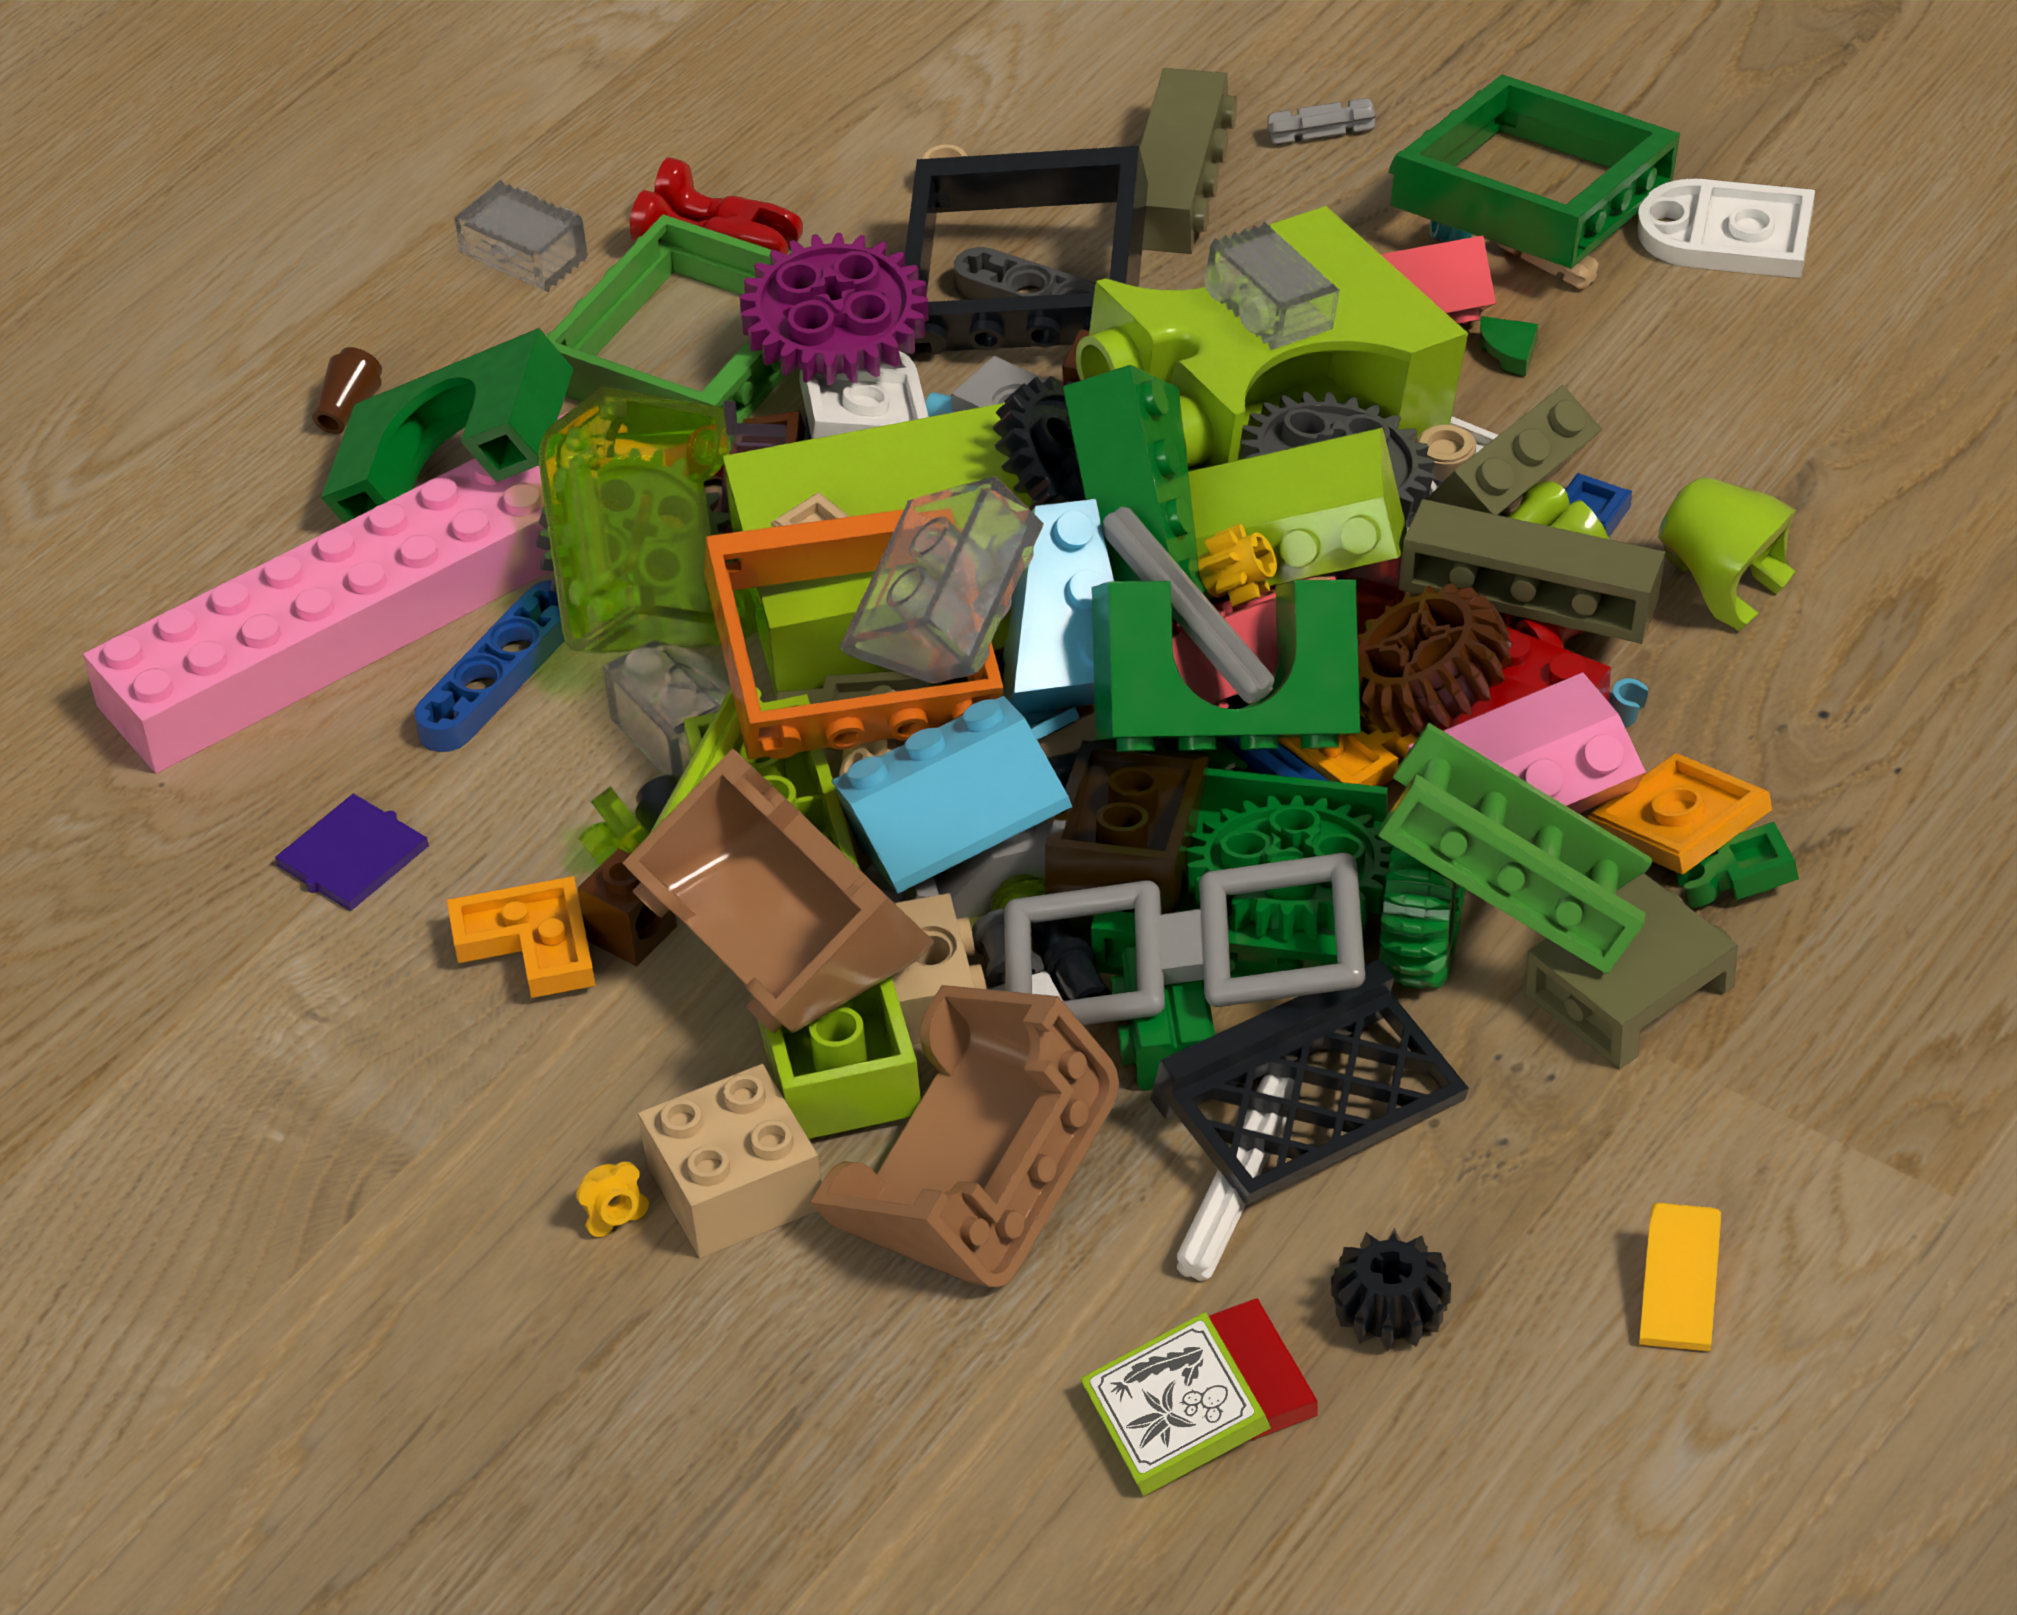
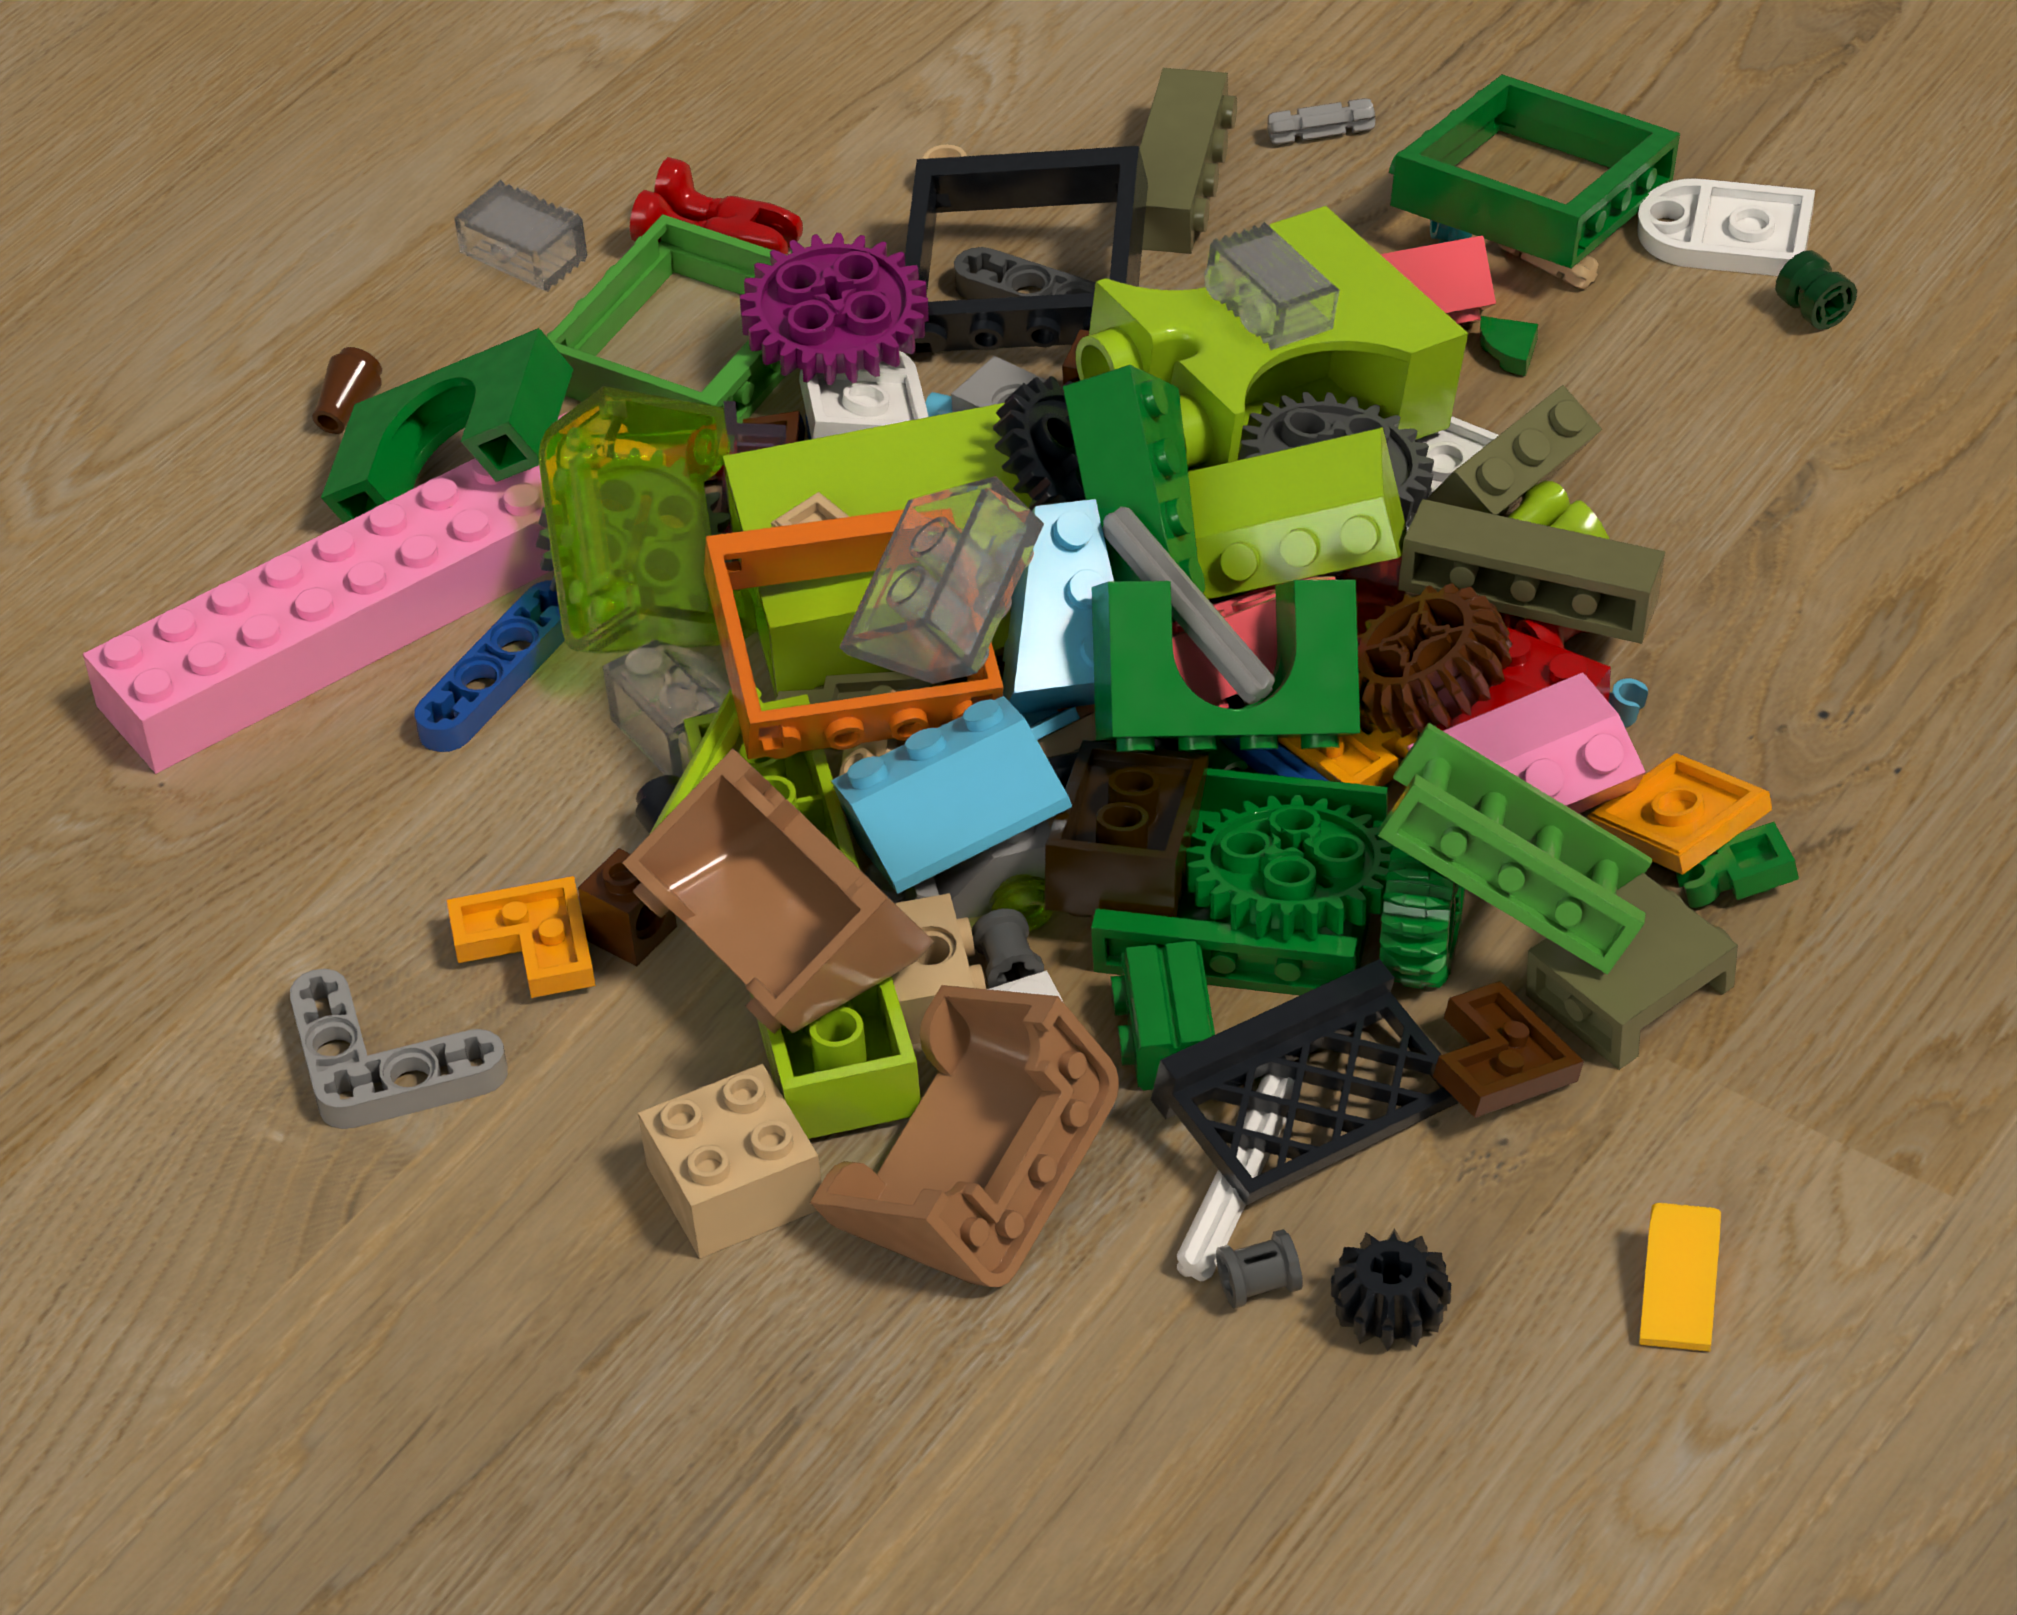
dark purple piece [275,793,429,911] -> none
yellow plate [576,1162,649,1237] -> none
clear neon green tile [578,786,649,865] -> none
light grey bar [1004,853,1365,1026] -> none
black pin [1031,918,1112,1000] -> none
tile [1080,1311,1271,1497] -> none
yellow gear [1198,524,1277,607] -> none
red tile [1208,1298,1318,1440] -> none
tan tile [1417,424,1476,480] -> none
blue tile [1565,473,1632,537] -> none
lime piece [1658,477,1797,632] -> none
none -> light grey beam [290,969,508,1129]
none -> dark grey bush [1216,1229,1303,1308]
none -> reddish brown plate [1433,981,1584,1118]
none -> dark green wheel [1775,250,1857,330]

